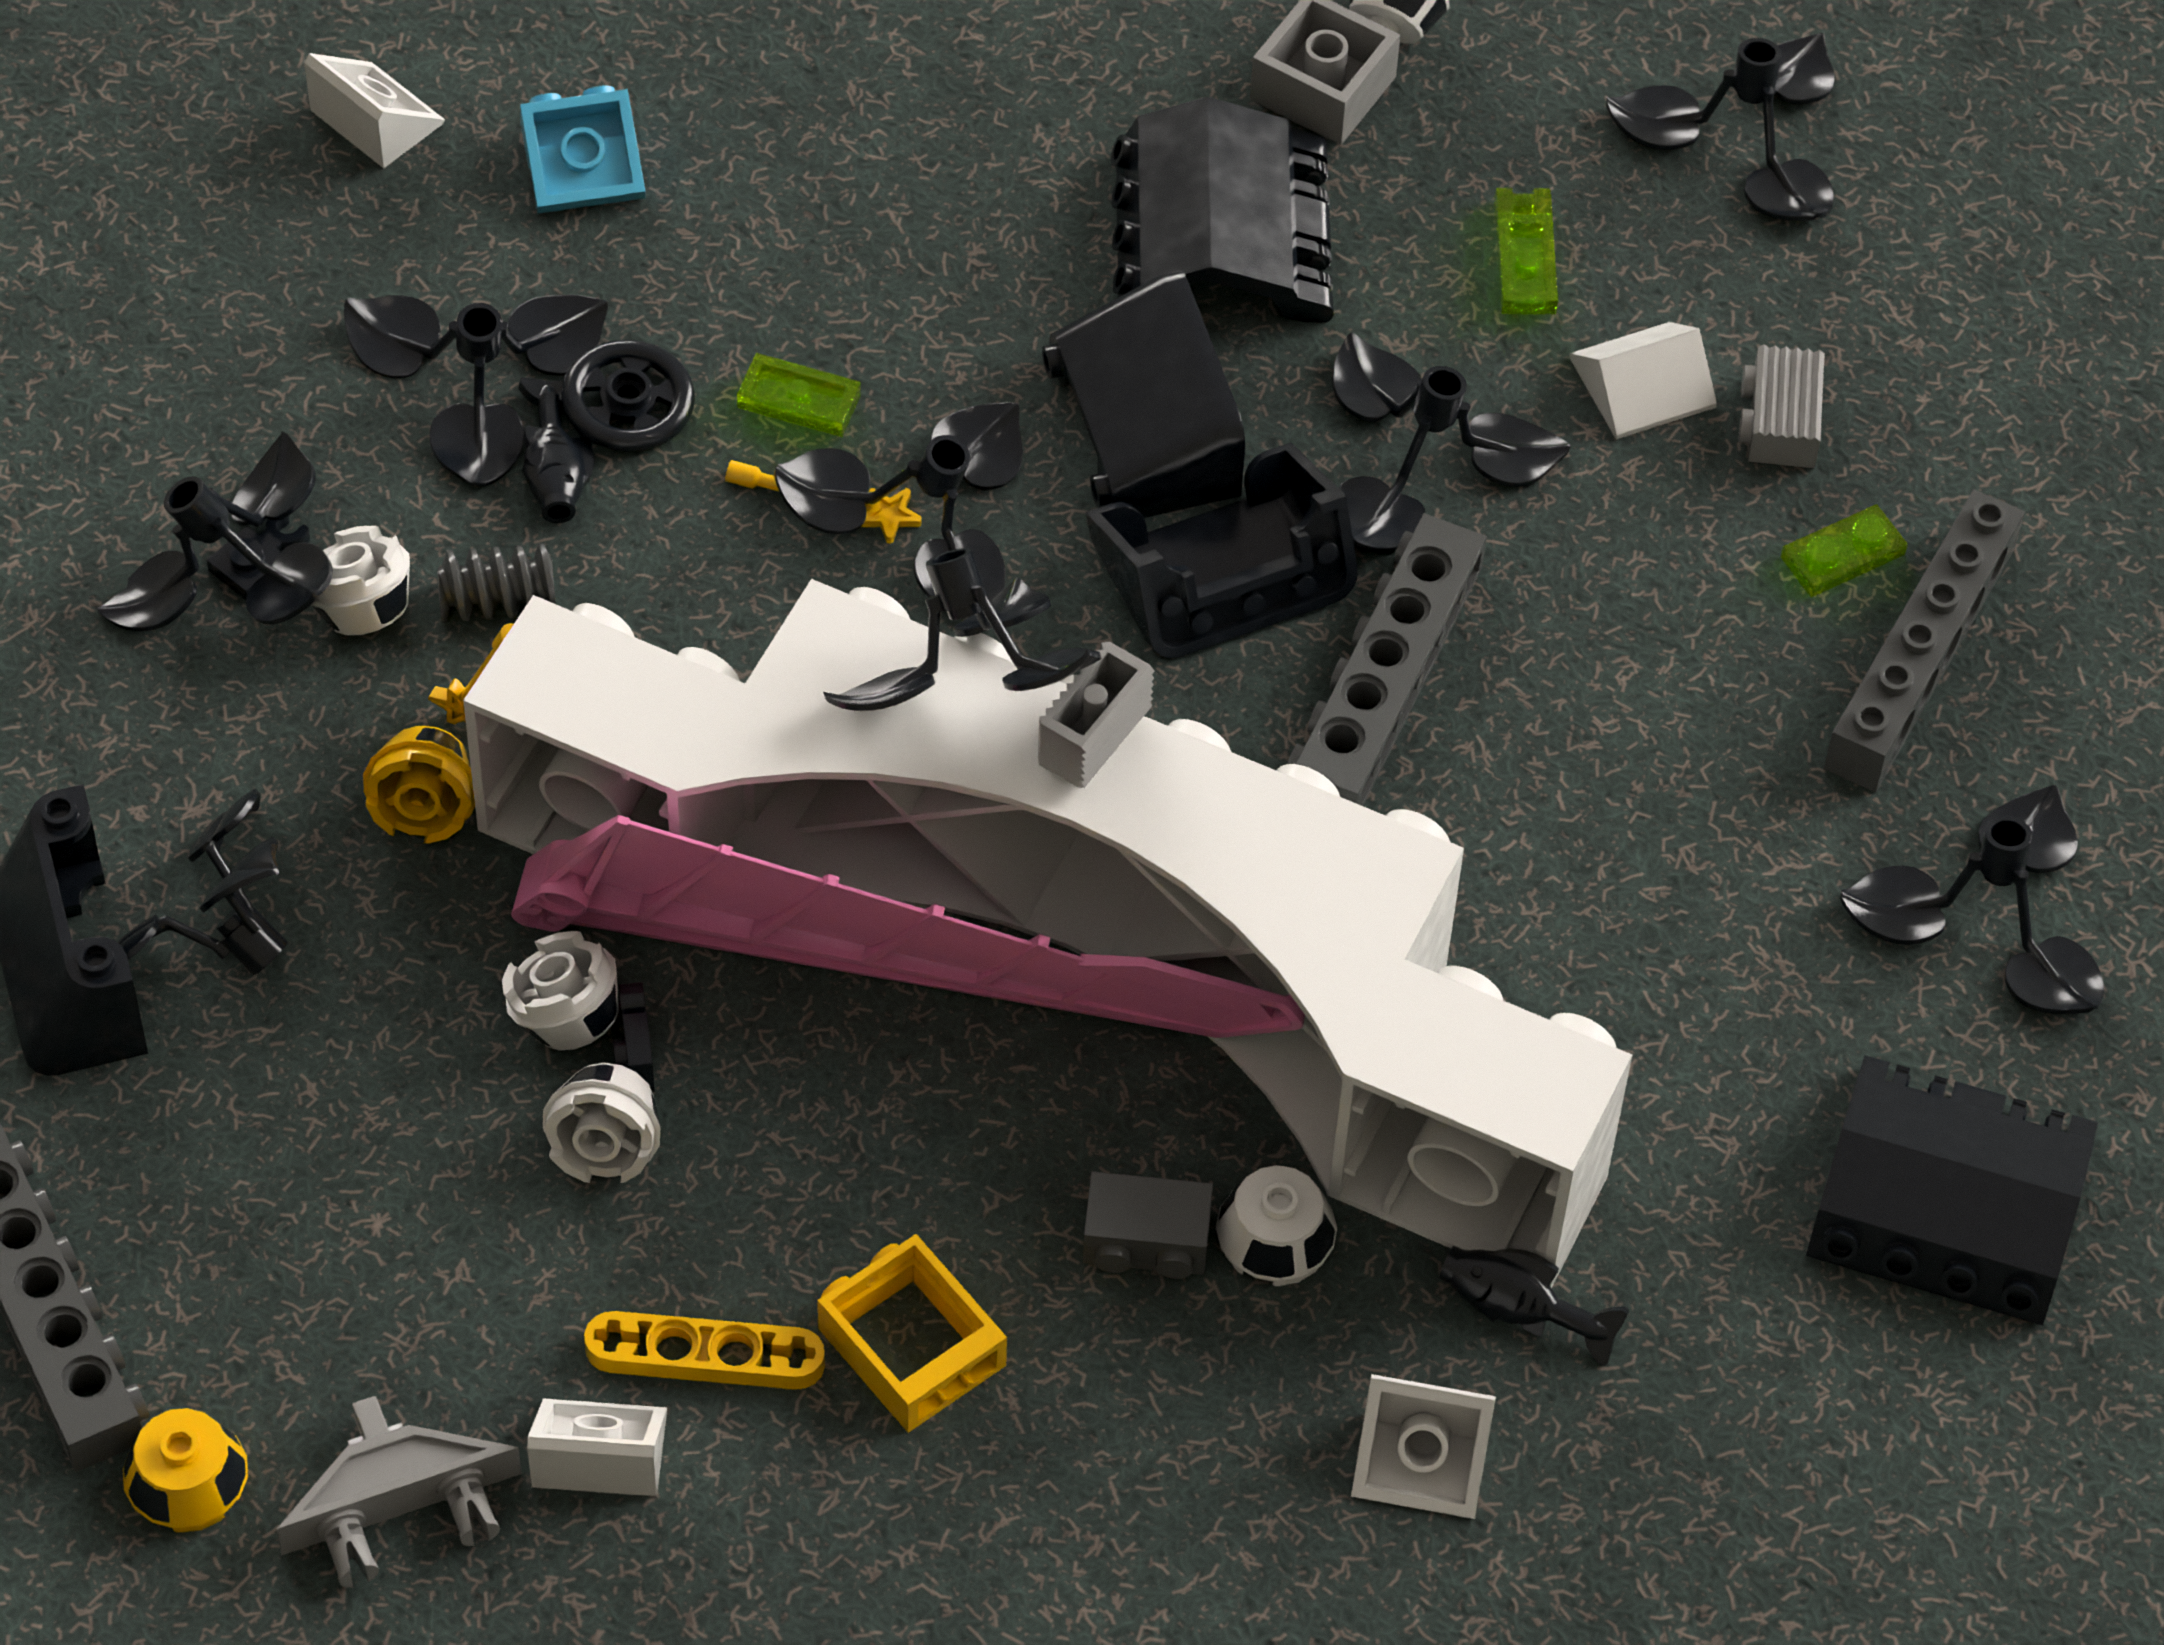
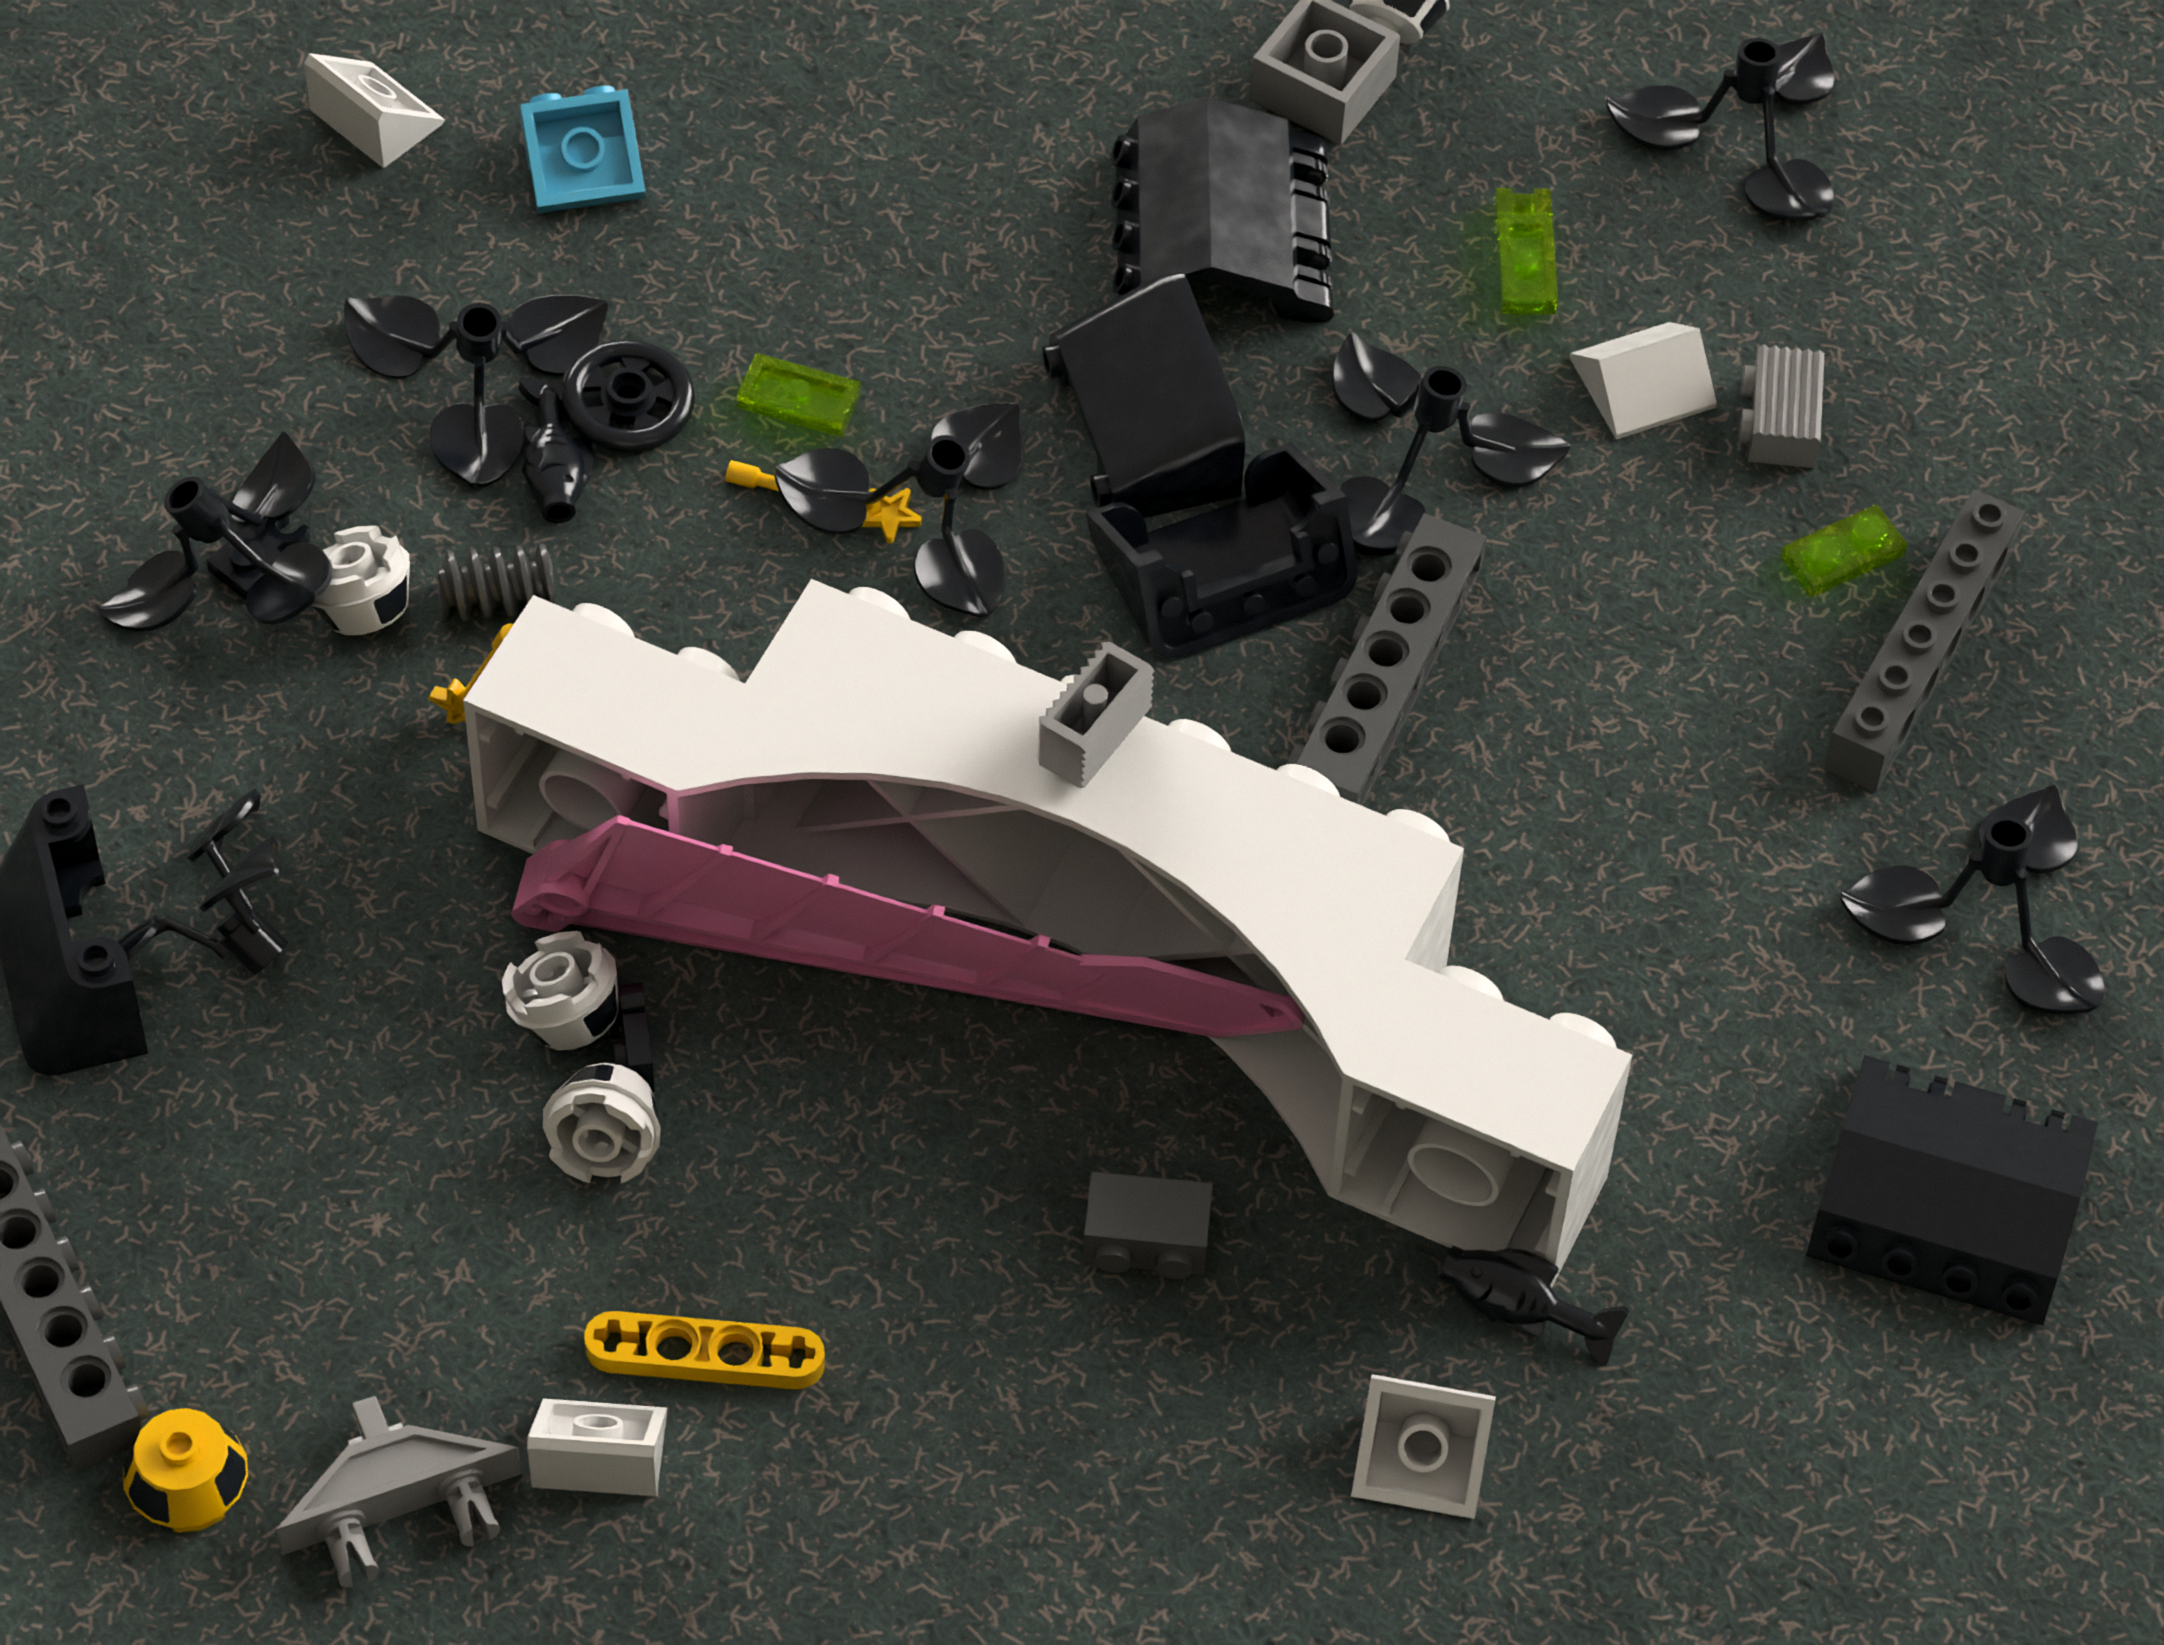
yellow cone [363,726,475,844] -> none
yellow window [817,1234,1007,1433] -> none
black plant [823,548,1102,711] -> none
white cone [1216,1165,1337,1286] -> none

